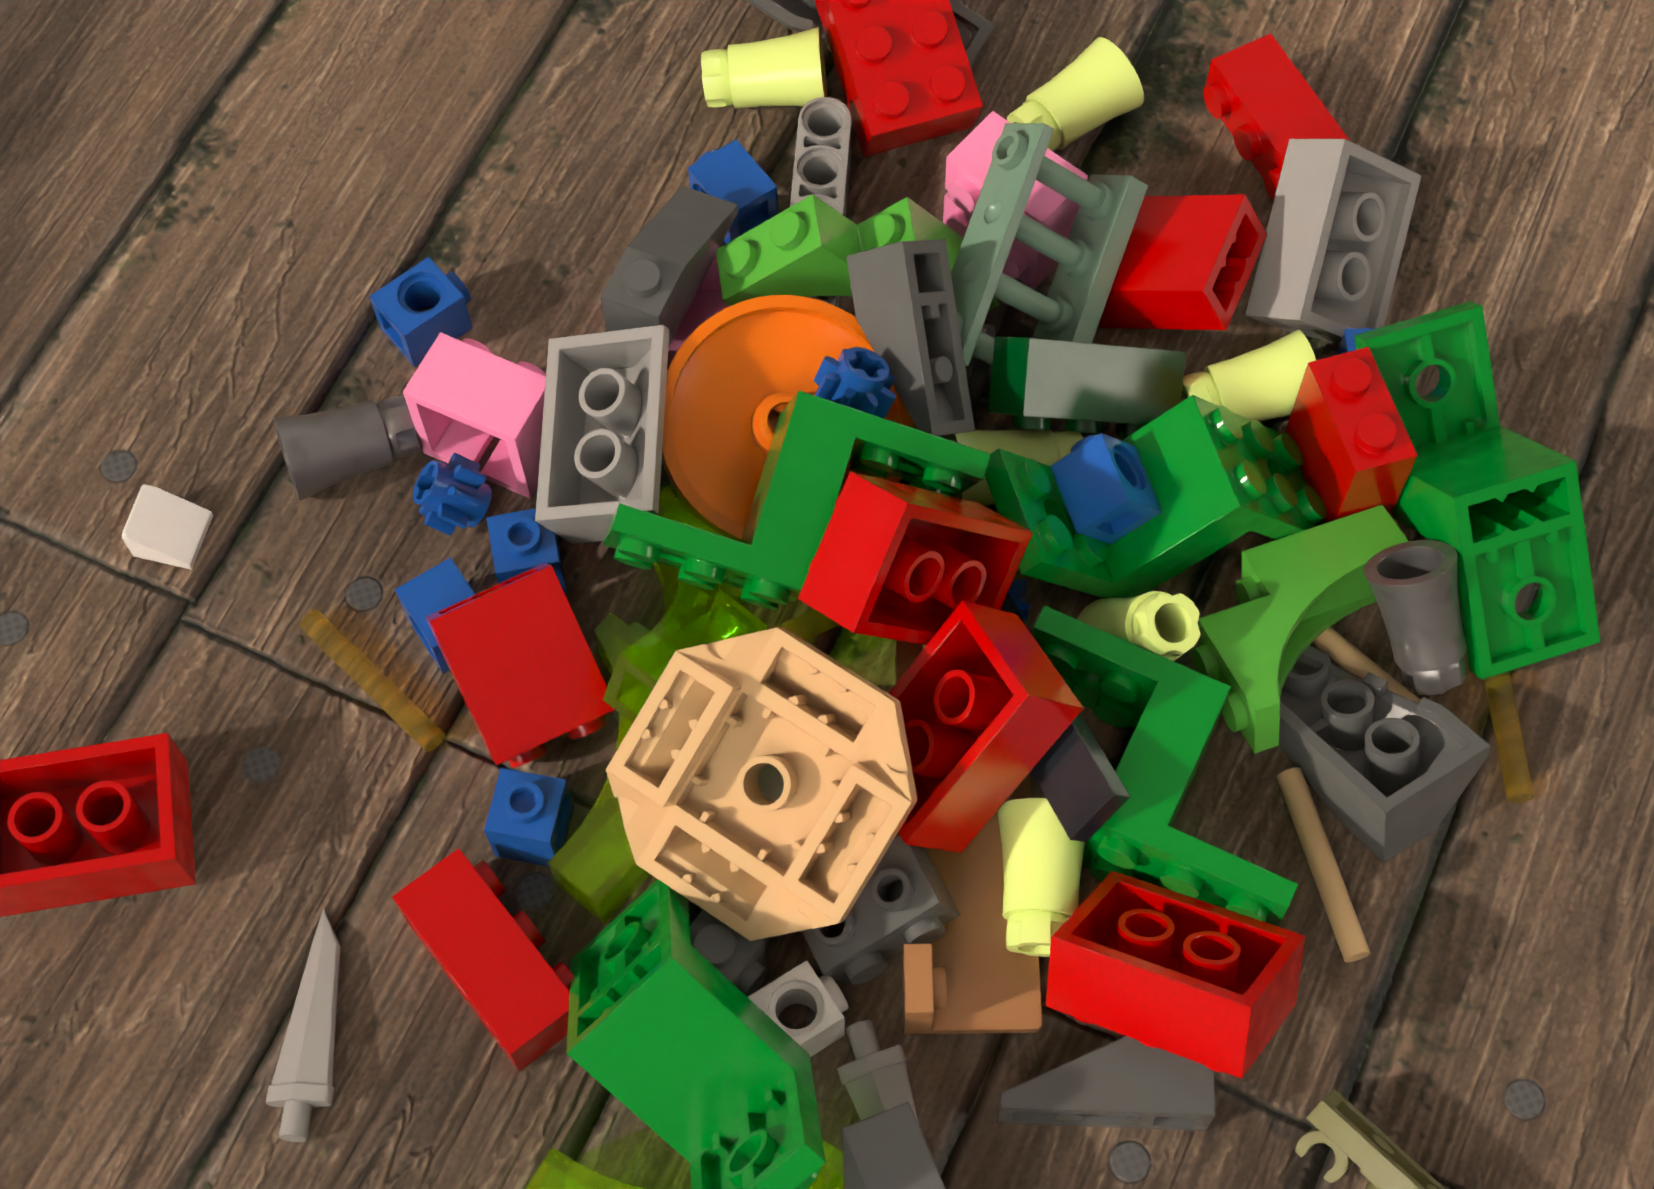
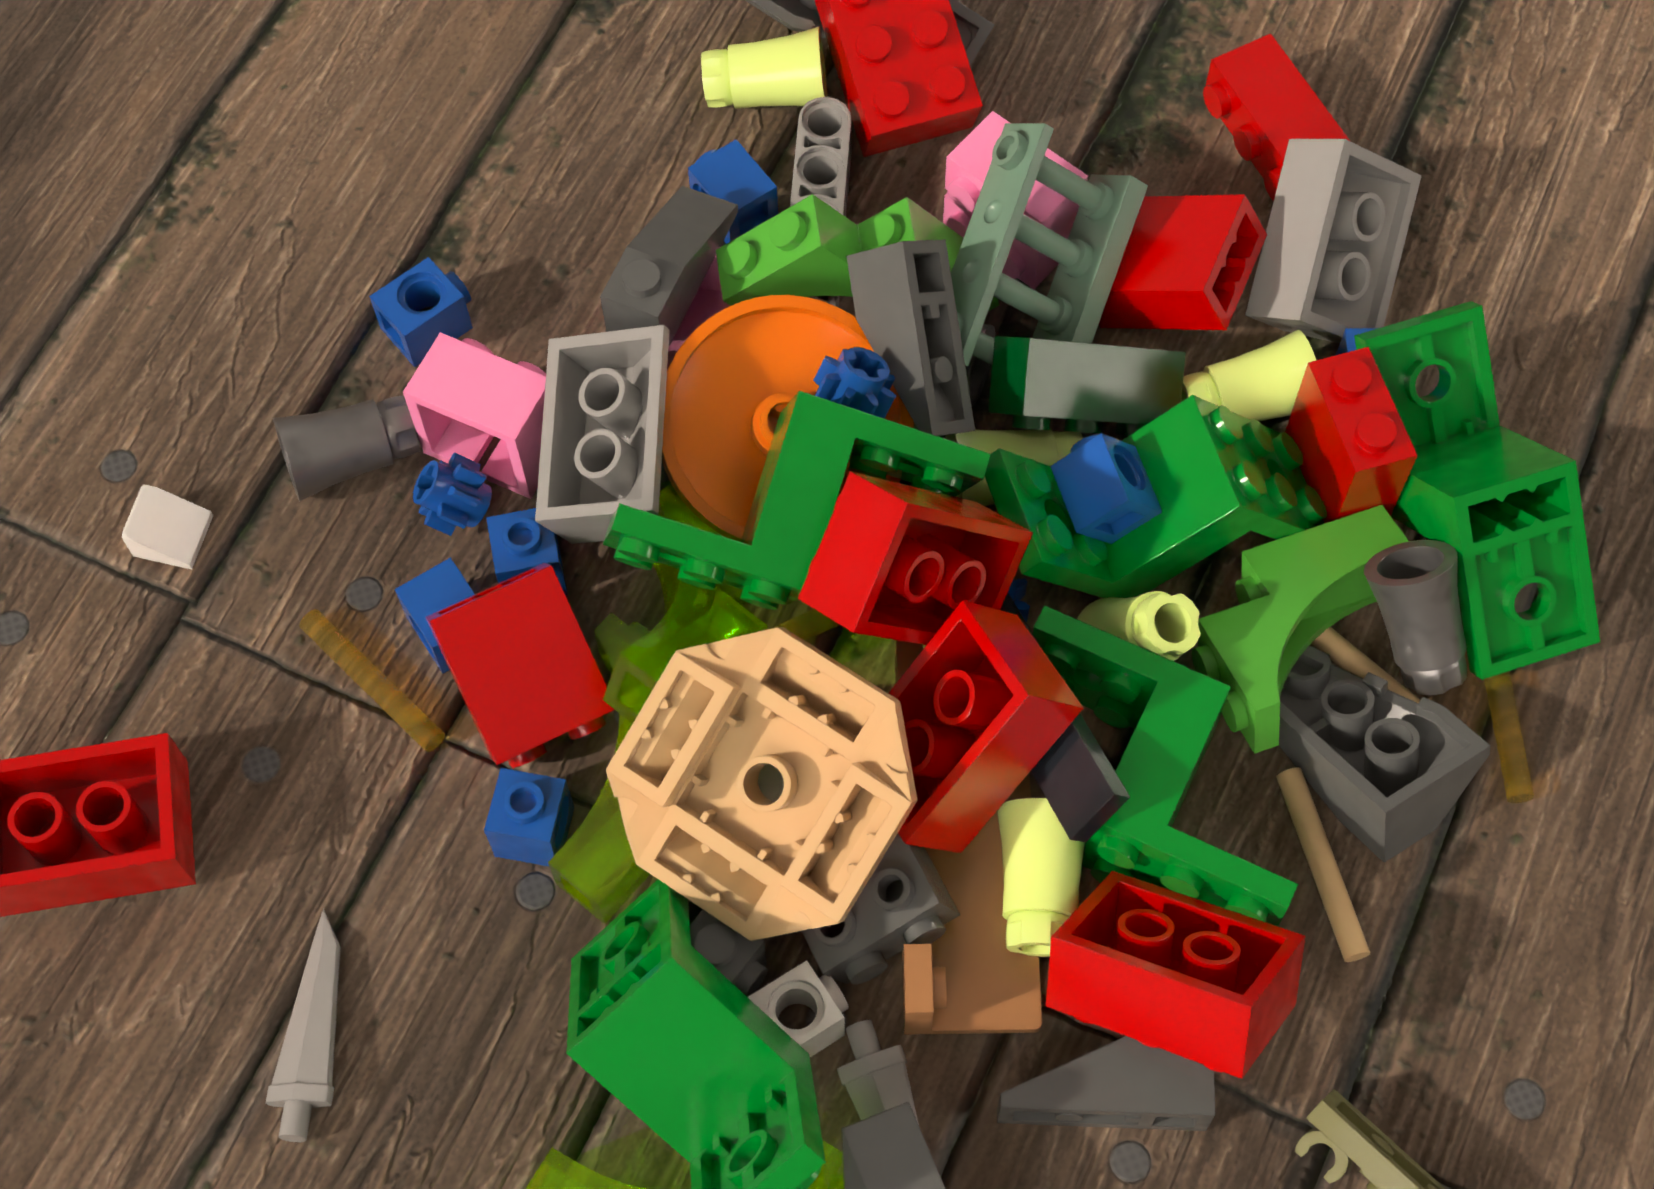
red brick [392,848,574,1072] -> none
yellowish green plant [1007,37,1144,151] -> none

